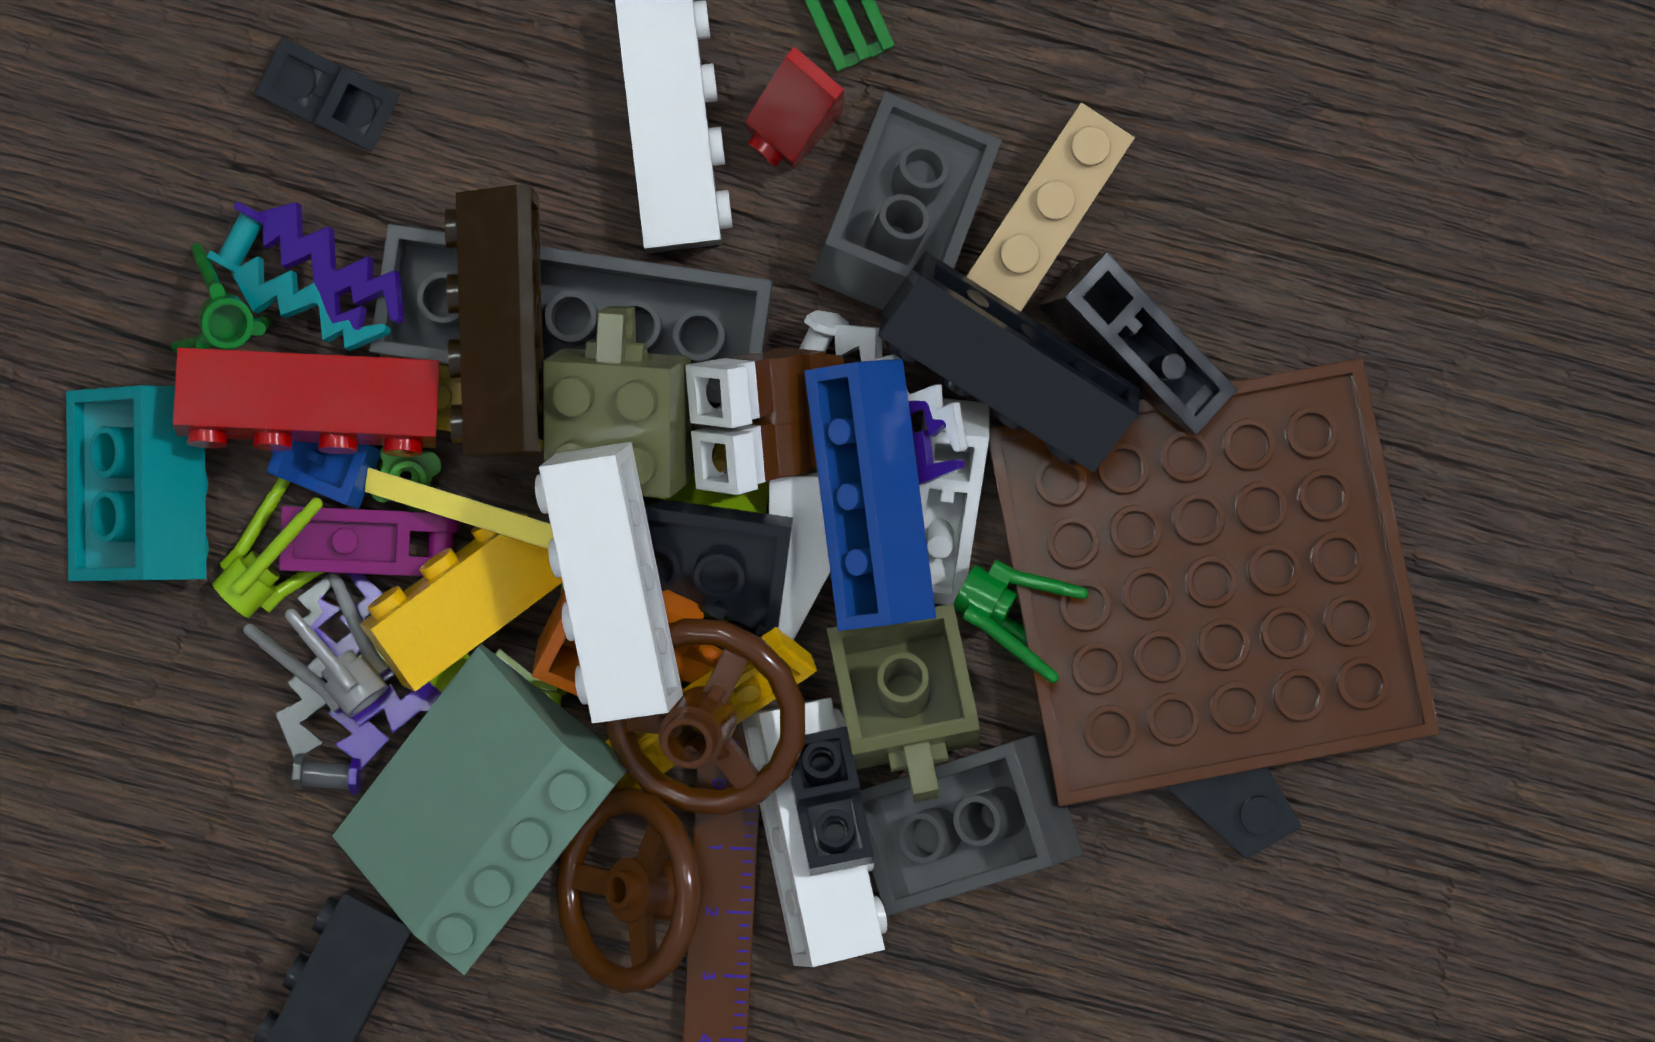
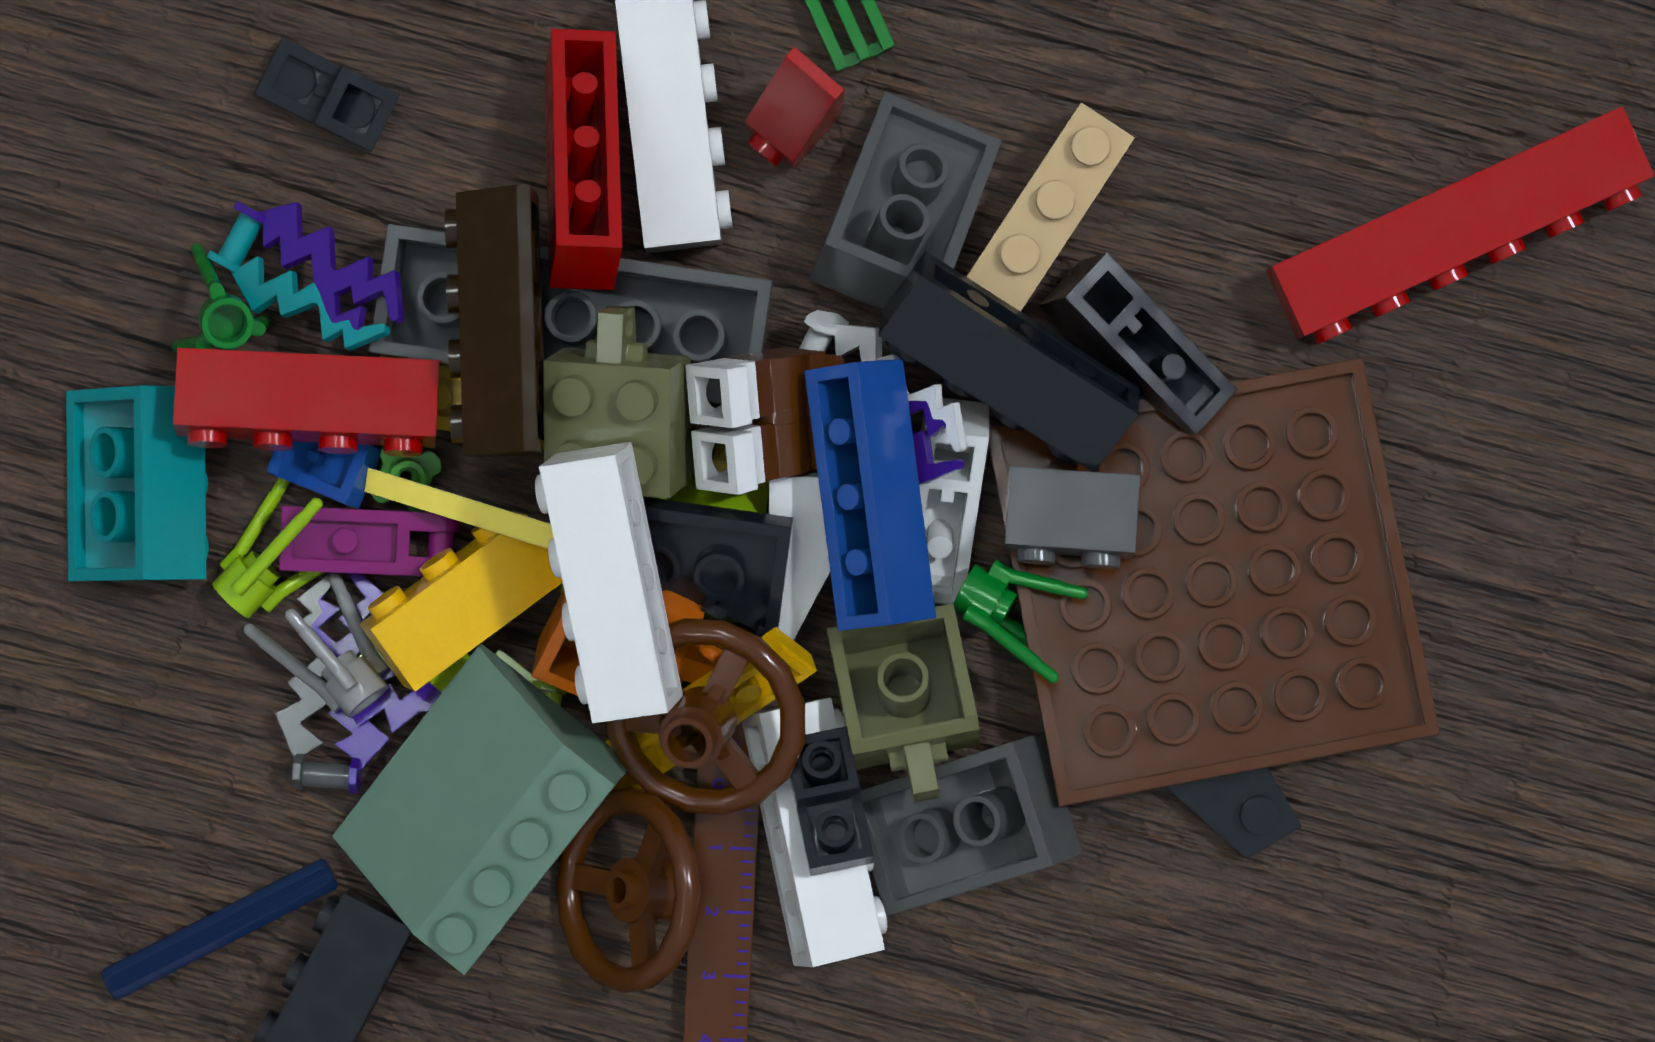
none -> dark blue axle [101,859,338,999]
none -> red brick [544,28,622,290]
none -> dark grey brick [1004,466,1140,569]
none -> red brick [1266,106,1655,344]

